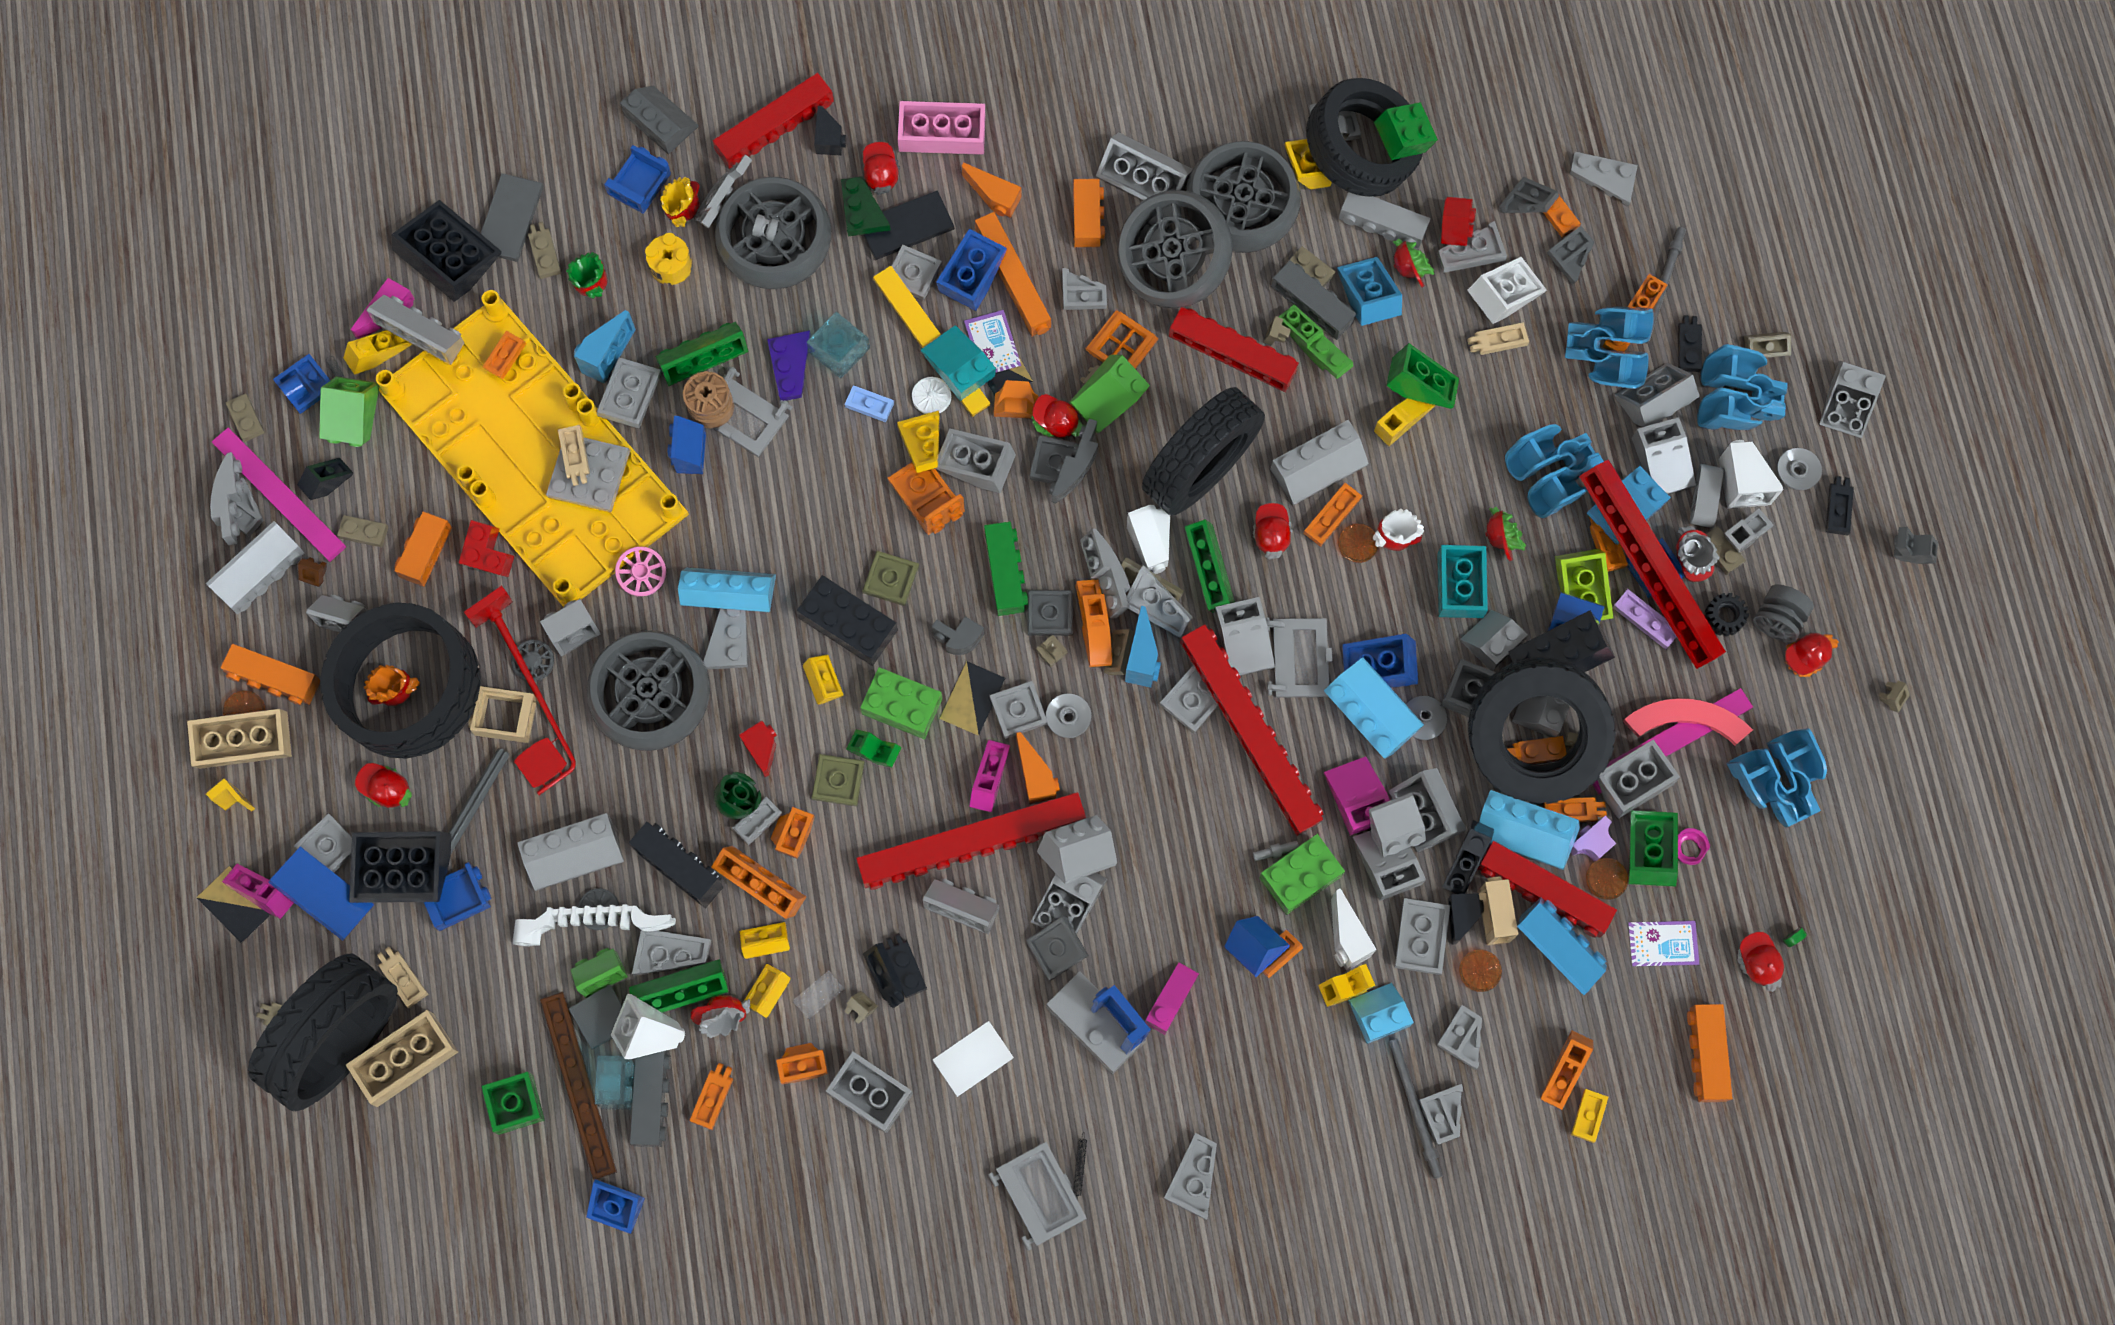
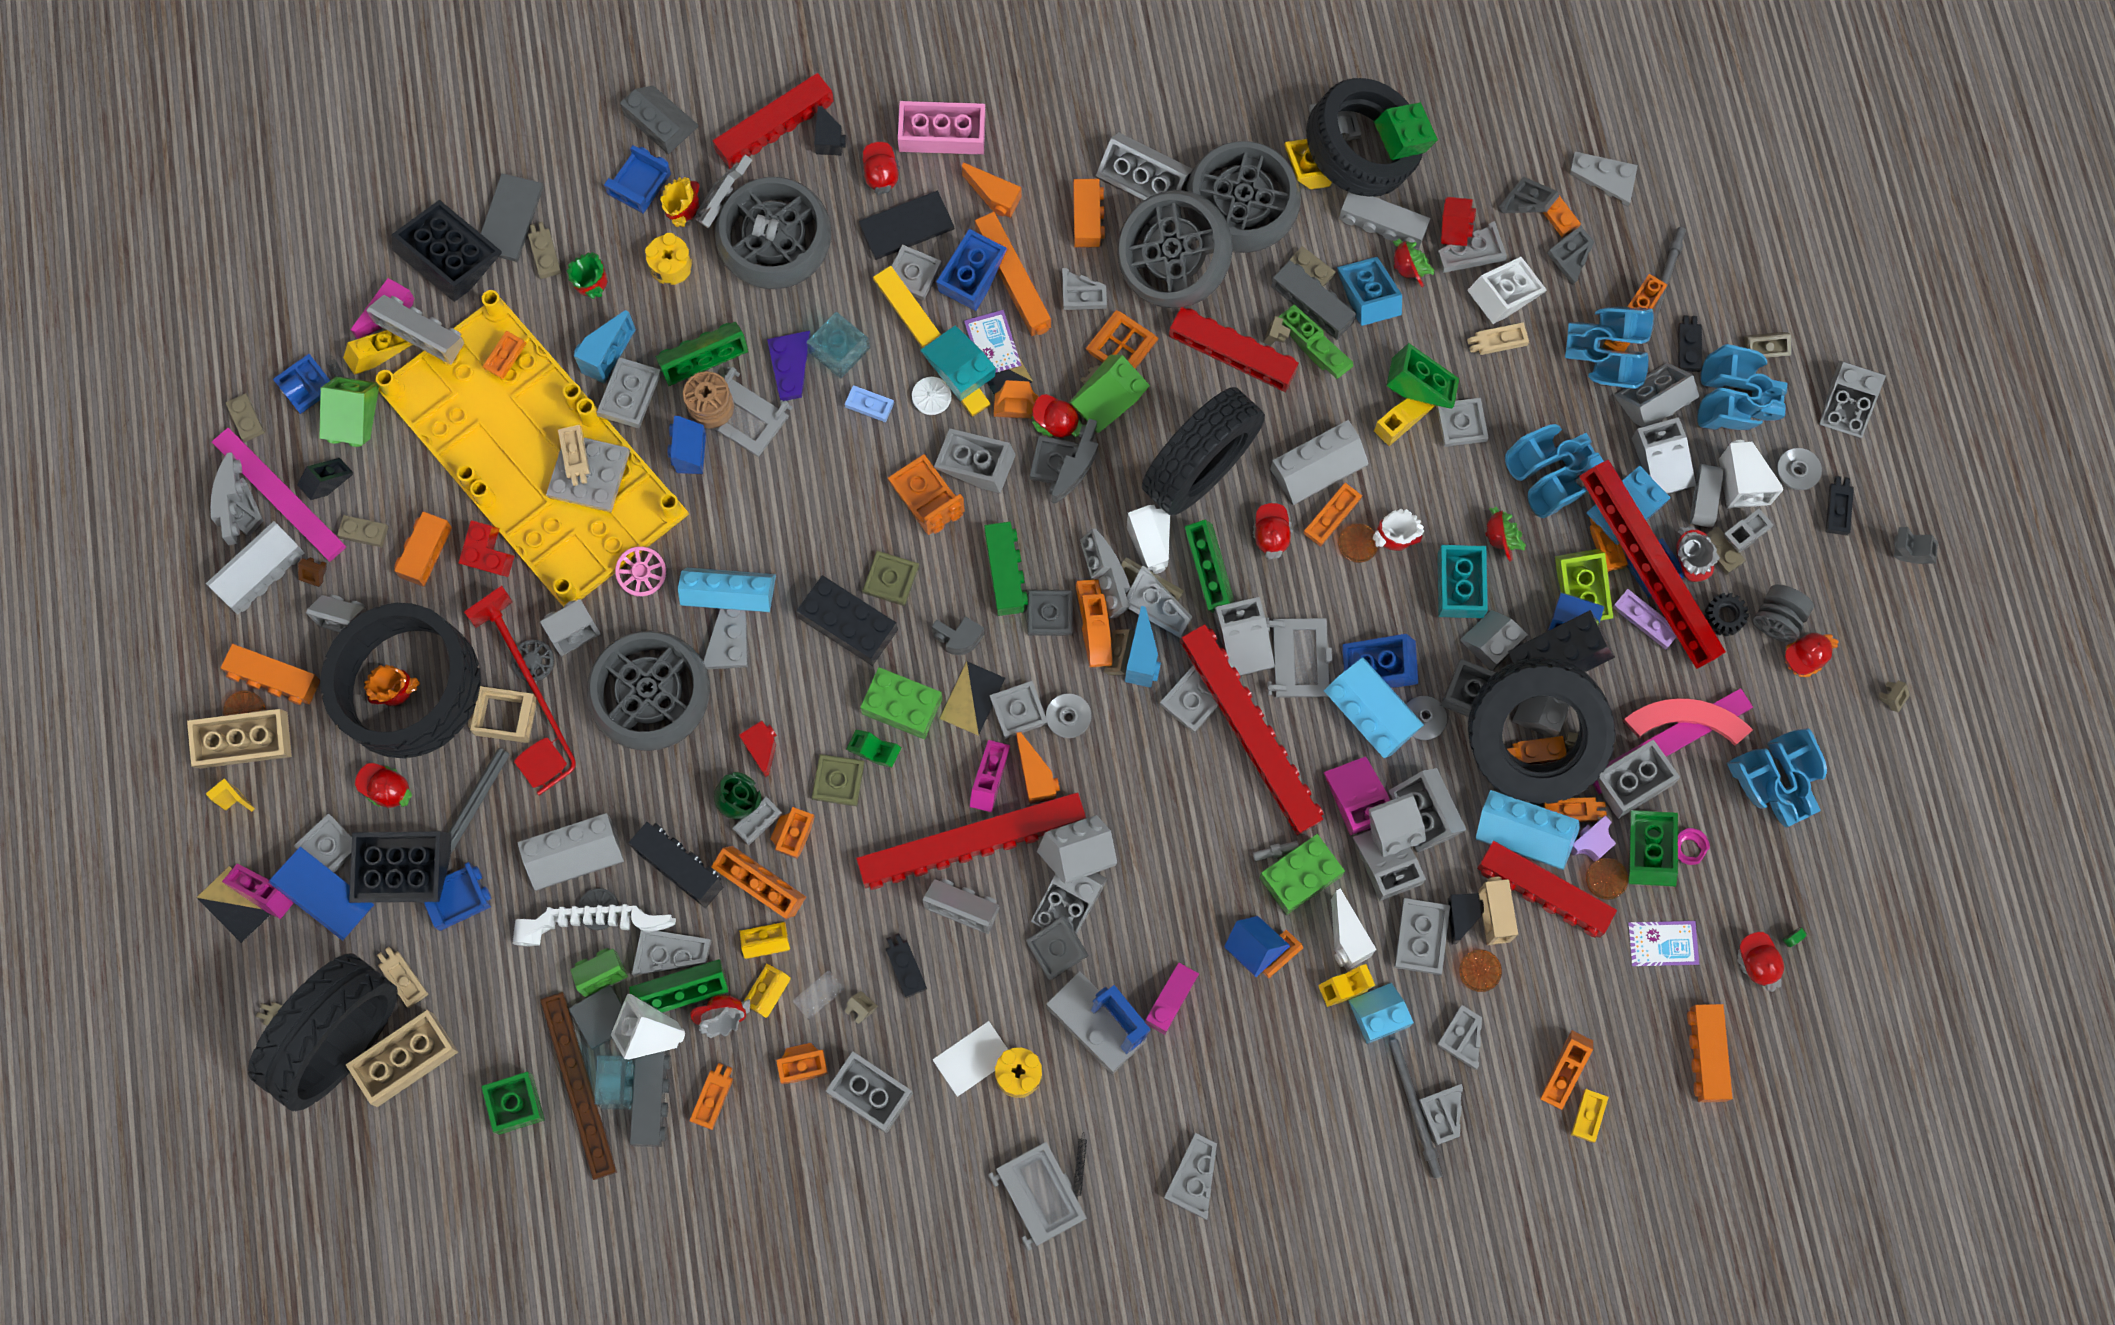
blue slope [586,1179,645,1234] -> none
yellow slope [803,655,844,705] -> none
dark green wing [841,176,891,237] -> none
black hinge [863,943,904,1008] -> none
yellow wing [897,411,940,473] -> none
dark tan tile [1036,635,1068,667] -> none
black slope [1442,820,1494,894] -> none
dark azure slope [1517,897,1607,995] -> none
none -> yellow brick [995,1048,1042,1098]
none -> light grey plate [1436,398,1489,447]

